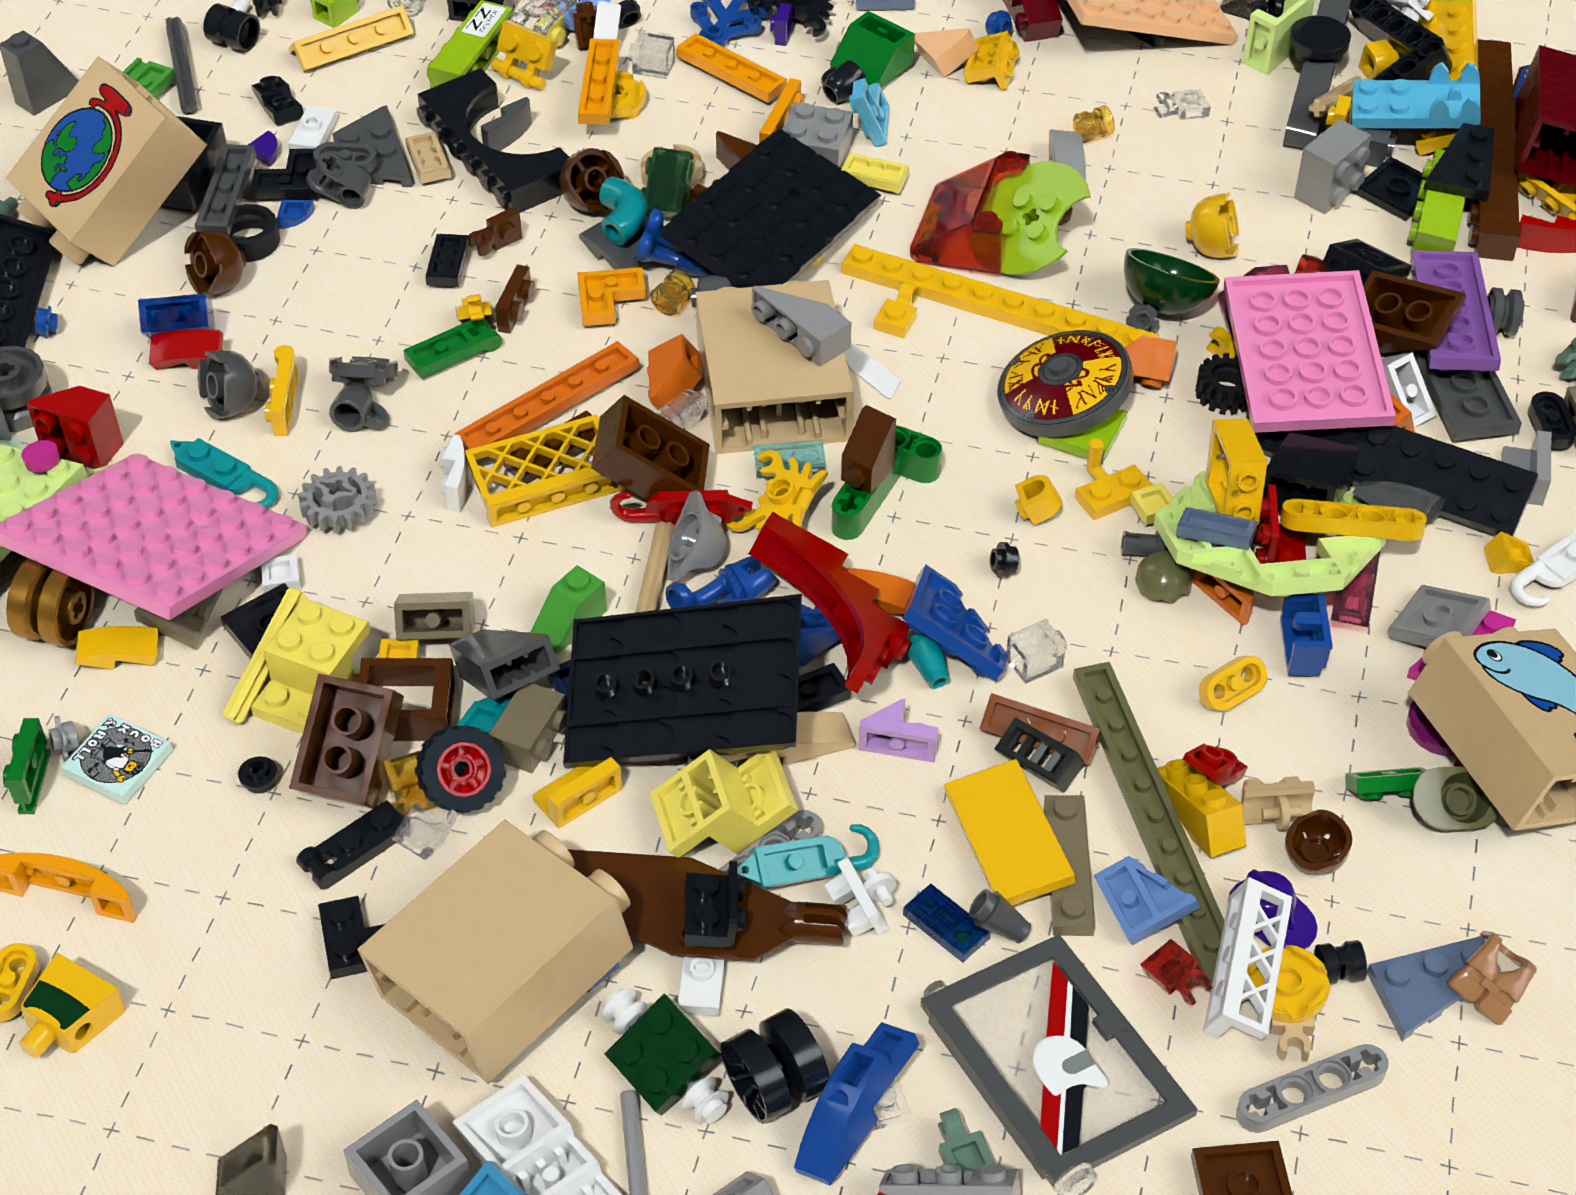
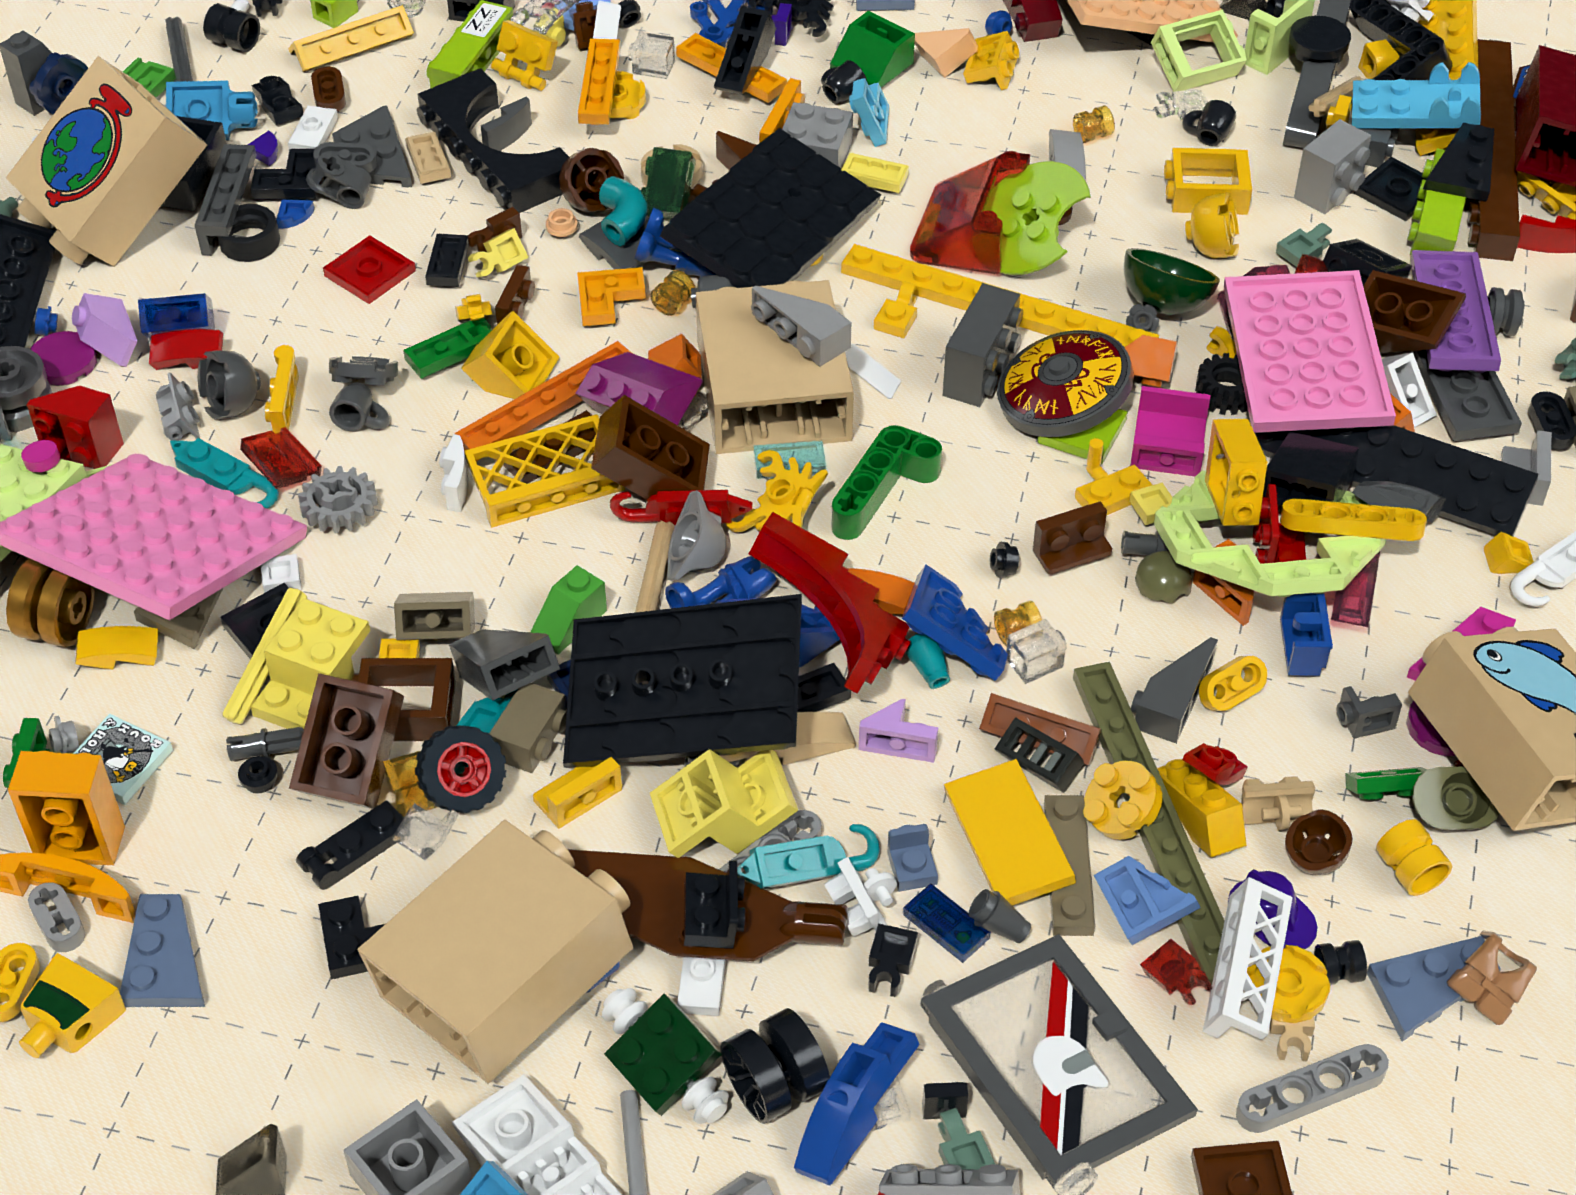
reddish brown cylinder [184,231,246,297] -> none
reddish brown slope [841,405,896,494] -> none
yellow plate [1015,475,1062,525] -> none
sand blue tile [1176,507,1258,550] -> none
light grey plate [1388,585,1491,647] -> none
none -> light orange brick [8,750,125,866]
none -> light grey beam [28,883,85,952]
none -> dark blue plate [29,52,88,114]
none -> magenta tile [31,331,97,386]
none -> lavender slope [72,293,137,367]
none -> sand blue wing [120,894,205,1007]
none -> light grey hinge [156,372,200,441]
none -> dark azure plate [166,80,258,140]
none -> dark grey axle [226,727,304,761]
none -> clear red plate [240,427,322,489]
none -> reddish brown plate [311,67,346,113]
none -> red tile [323,235,416,304]
none -> yellow slope [461,311,560,399]
none -> light yellow plate [468,228,528,277]
none -> light nougat plate [546,208,578,237]
none -> magenta slope [575,352,703,425]
none -> black slope [714,6,776,95]
none -> black plate [868,923,918,997]
none -> sand blue bracket [887,824,938,892]
none -> black tile [922,1082,968,1120]
none -> dark grey brick [942,283,1023,407]
none -> clear yellow wheel [994,600,1043,646]
none -> reddish brown bracket [1033,501,1112,574]
none -> yellow plate [1083,761,1162,840]
none -> dark pink panel [1130,386,1211,477]
none -> dark grey slope [1131,637,1218,744]
none -> yellowish green window [1151,10,1247,93]
none -> yellow window [1164,148,1252,215]
none -> black piece [1182,100,1236,146]
none -> sand green plate [1276,223,1332,269]
none -> dark grey bracket [1337,686,1402,739]
none -> yellow wheel [1376,819,1453,896]

